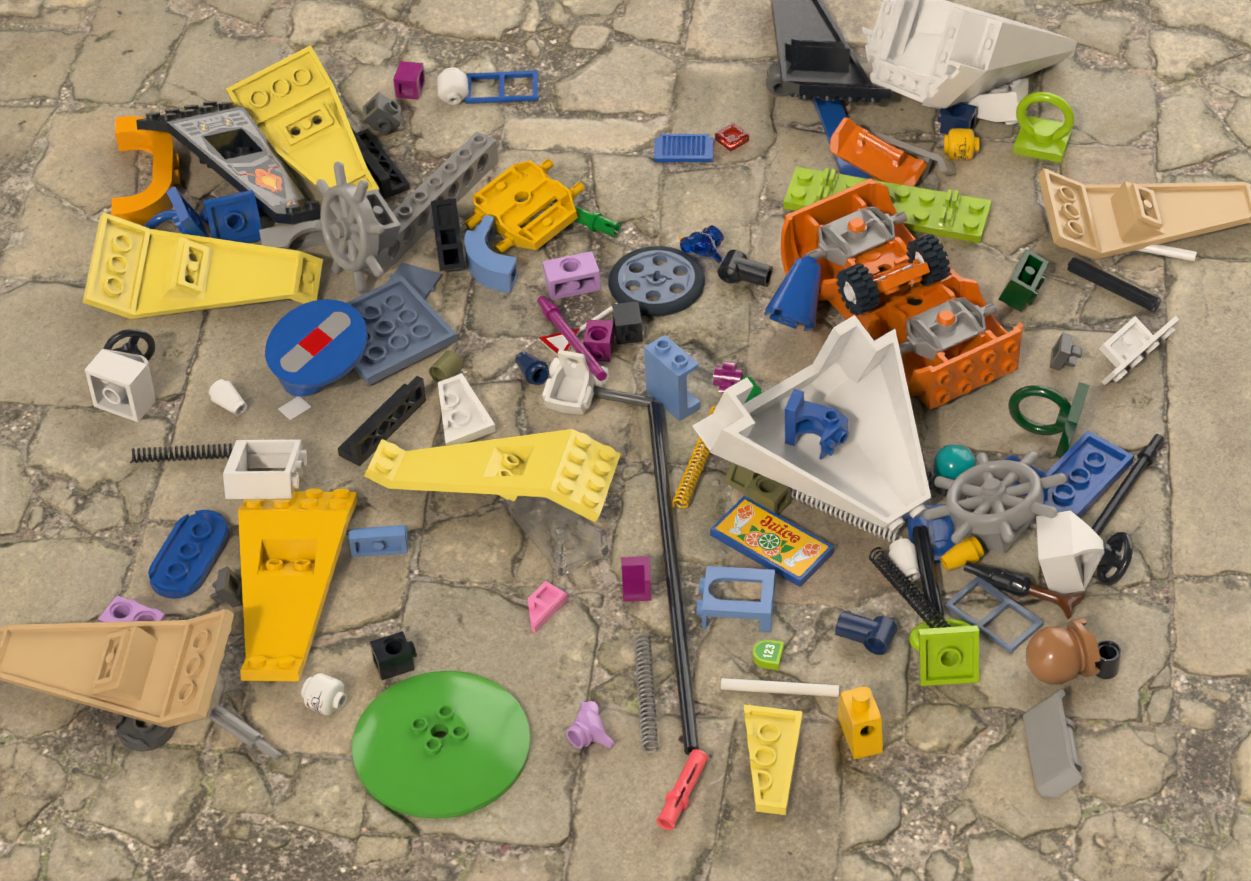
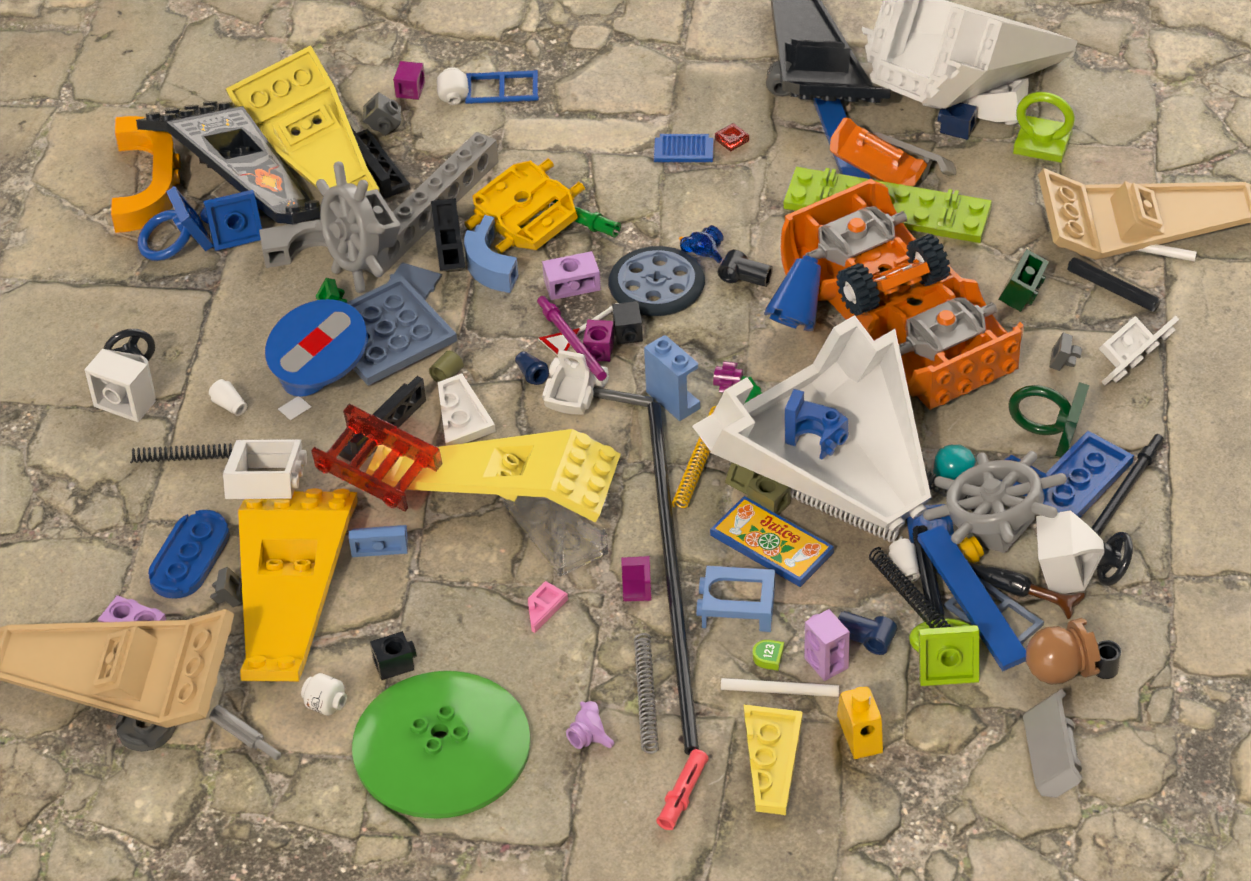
light yellow wing [83,212,323,319] -> none
yellow head [944,128,979,161] -> none
none -> clear red fence [311,403,442,512]
none -> green tile [316,278,347,303]
none -> lavender brick [804,609,850,681]
none -> blue tile [918,524,1026,672]

